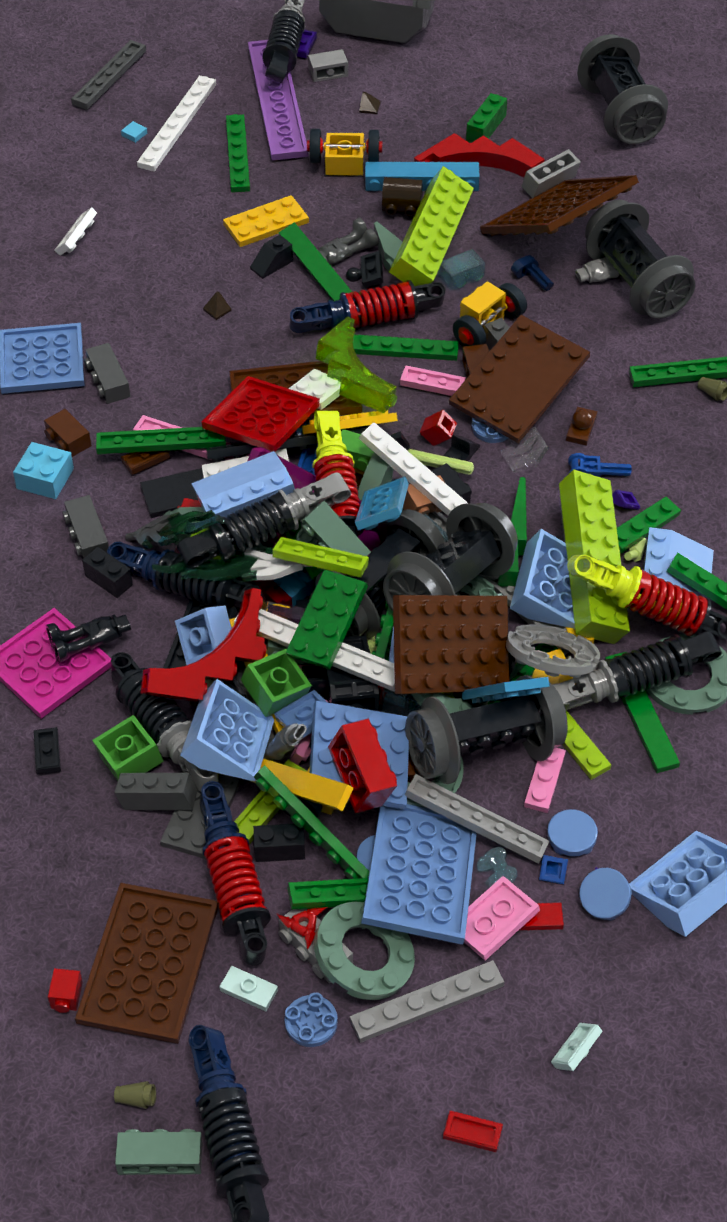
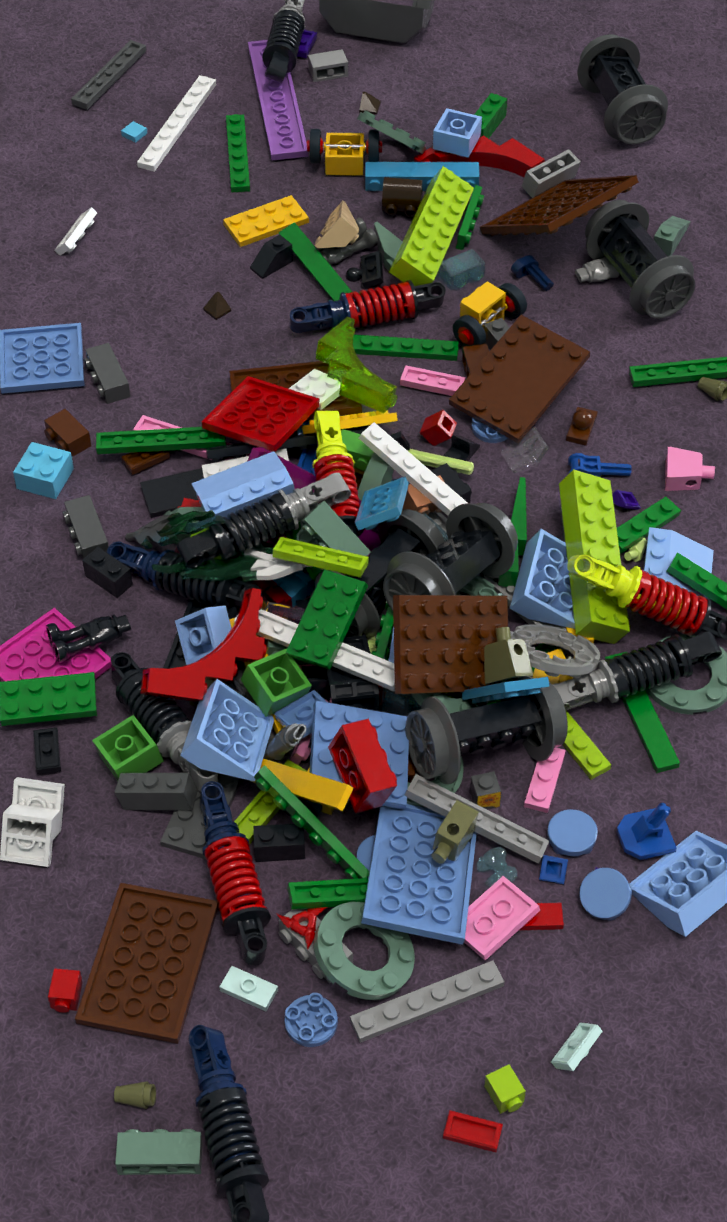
none -> green plate [0,672,97,726]
none -> white bracket [0,777,65,867]
none -> tan wedge [315,200,359,248]
none -> sand green plate [357,110,427,154]
none -> olive torso [431,800,479,864]
none -> light blue brick [433,108,482,158]
none -> green plate [456,185,484,250]
none -> dark grey brick [470,771,501,809]
none -> olive torso [484,627,533,684]
none -> lime brick [484,1064,526,1114]
none -> blue piece [616,803,677,860]
none -> sand green slope [654,216,691,256]
none -> bright pink torso [665,447,715,491]

